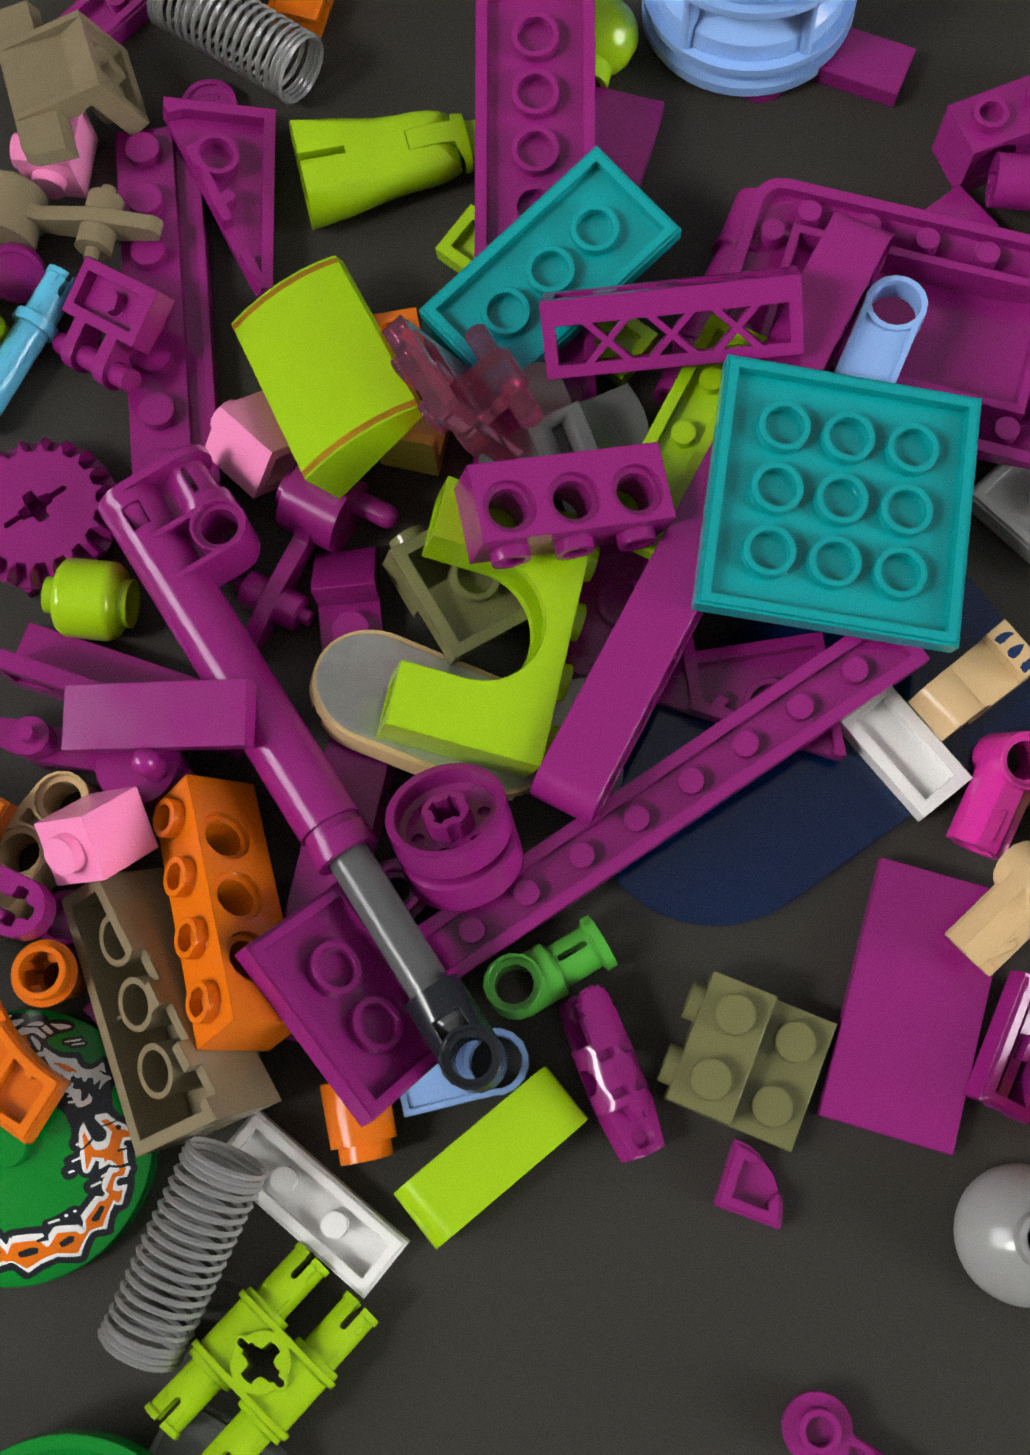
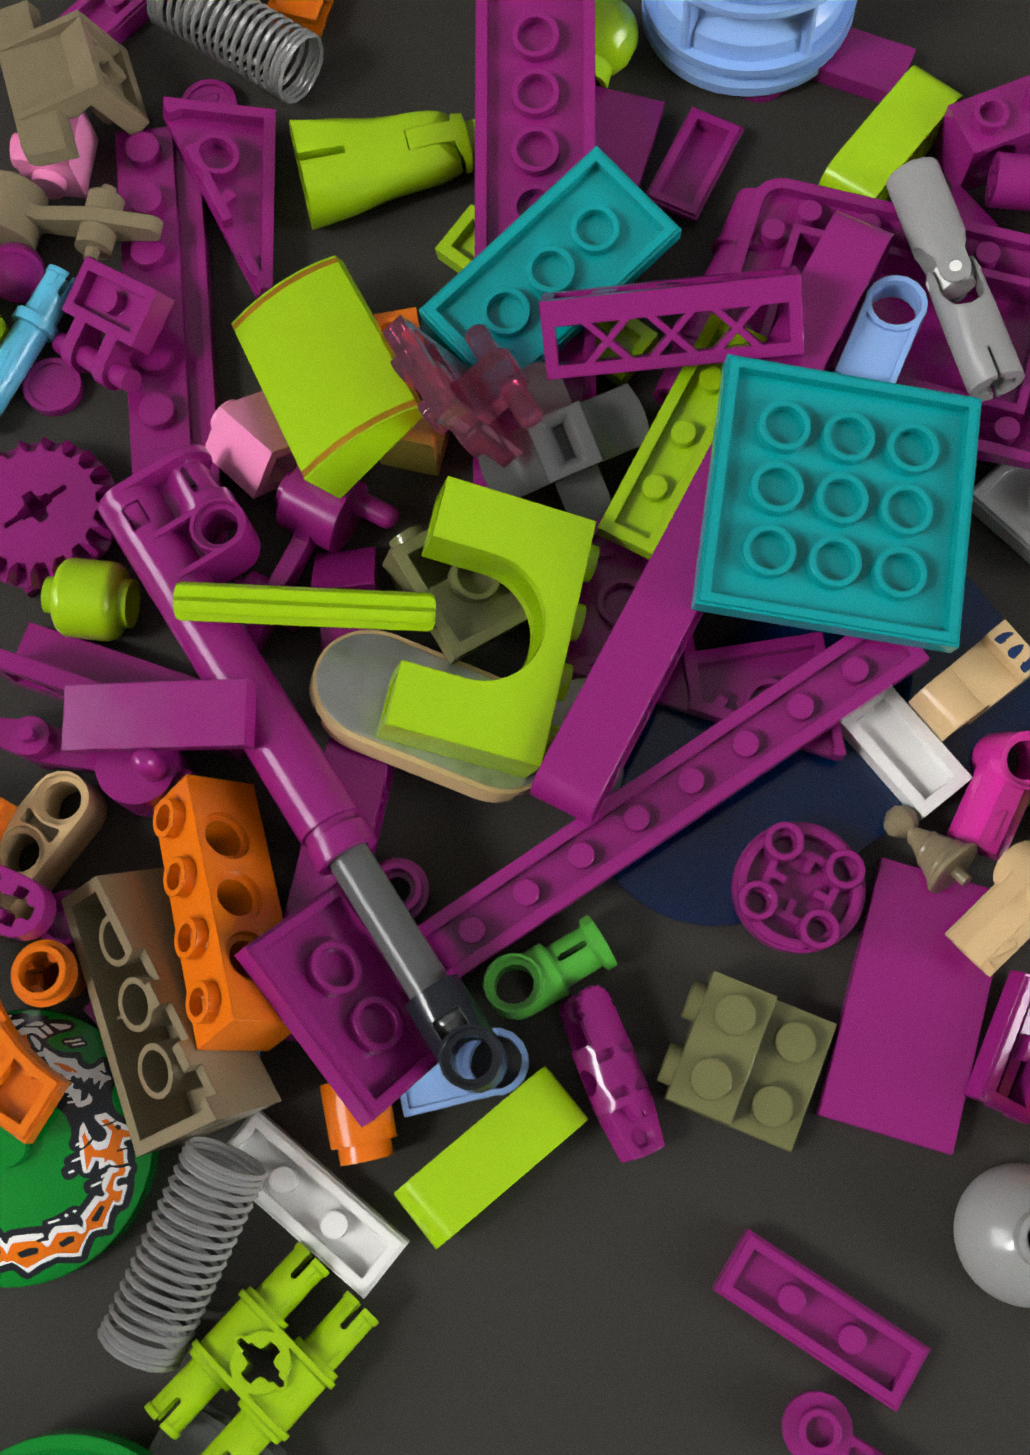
bright pink brick [34,786,159,886] -> none
magenta wheel [385,763,523,911] -> none
magenta brick [454,442,676,569] -> none
magenta tile [712,1139,783,1230] -> none
none -> magenta piece [23,358,85,417]
none -> lime axle [173,581,436,632]
none -> magenta tile [646,107,744,223]
none -> magenta tile [711,1228,931,1412]
none -> magenta tile [731,821,866,955]
none -> lime beam [818,65,964,201]
none -> dark tan piece [884,805,978,894]
none -> light grey piece [886,157,1025,401]

